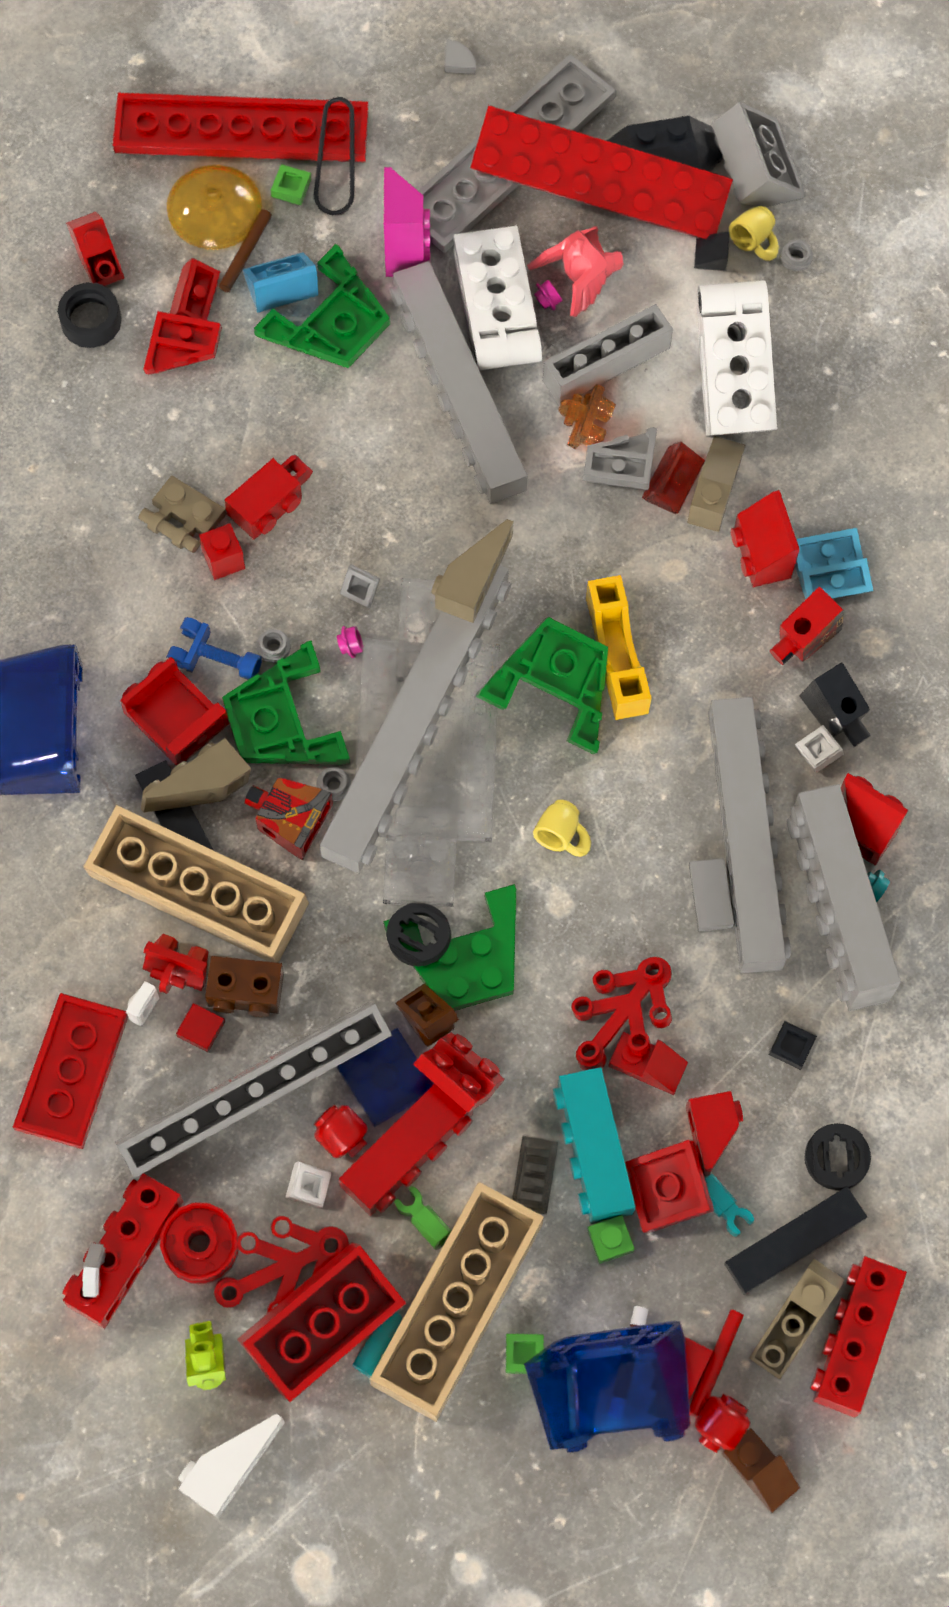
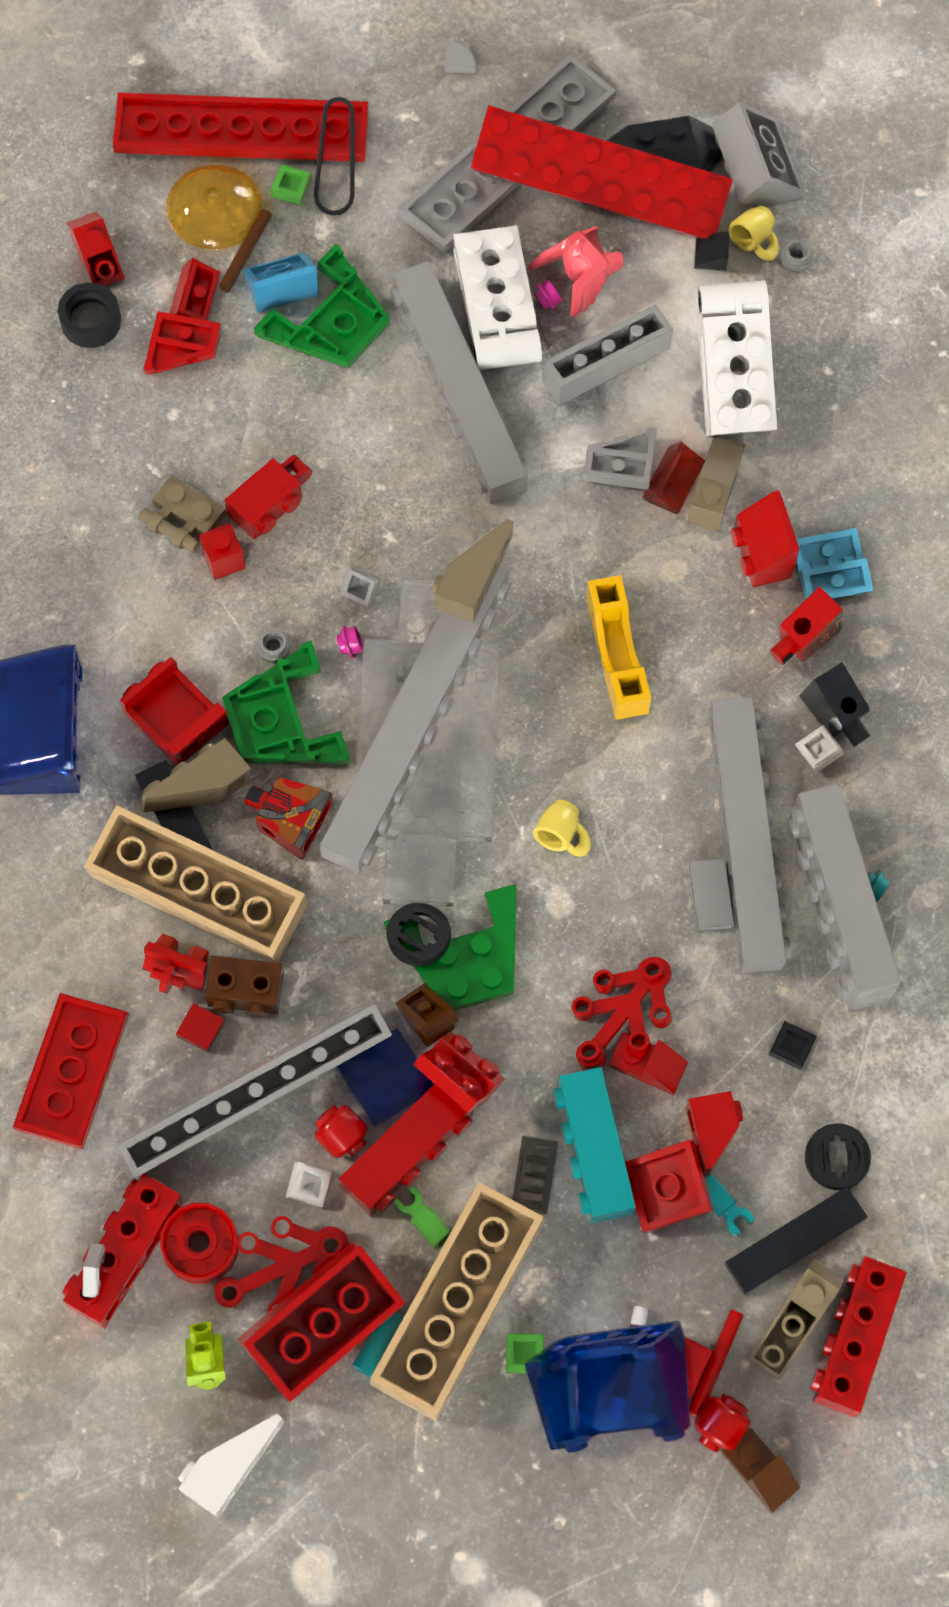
white tile [126,981,159,1027] -> none
blue bar [166,617,262,680] -> none
light grey plate [316,767,351,801] -> none
dark pink slope [384,167,430,277] -> none
green wing [475,617,608,754] -> none
clear orange hips [558,384,616,449] -> none
bright green plate [587,1215,635,1264] -> none
red slope [841,773,908,866] -> none

